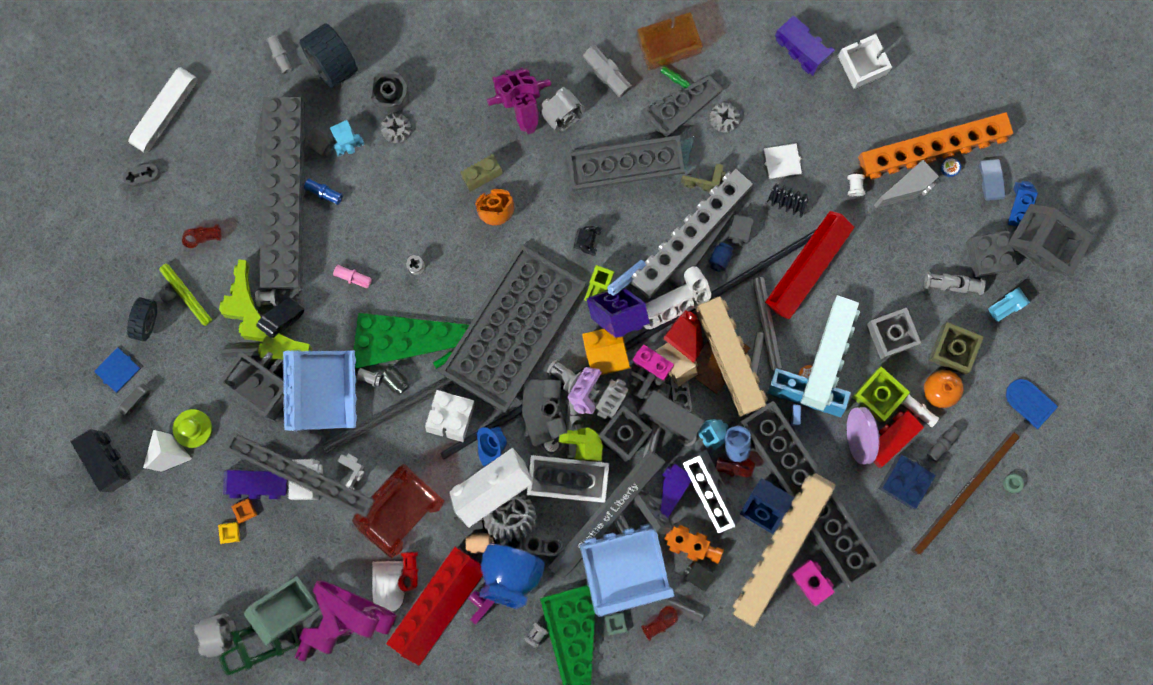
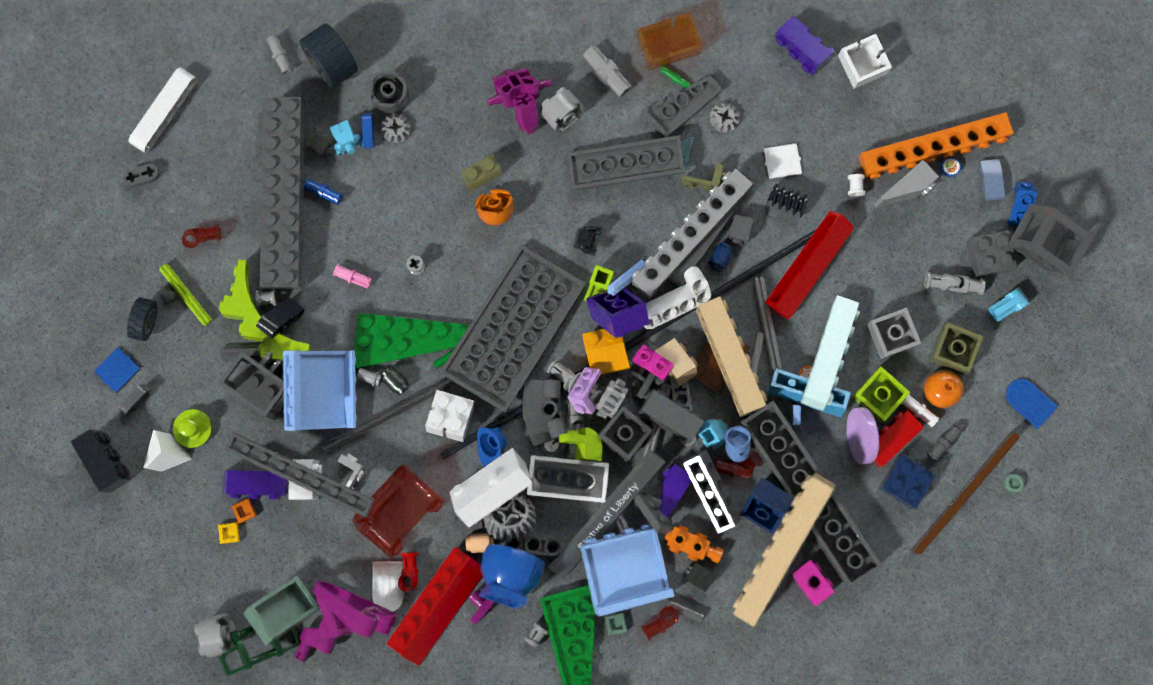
red slope [663,310,703,363] -> none
none -> blue beam [362,113,375,149]

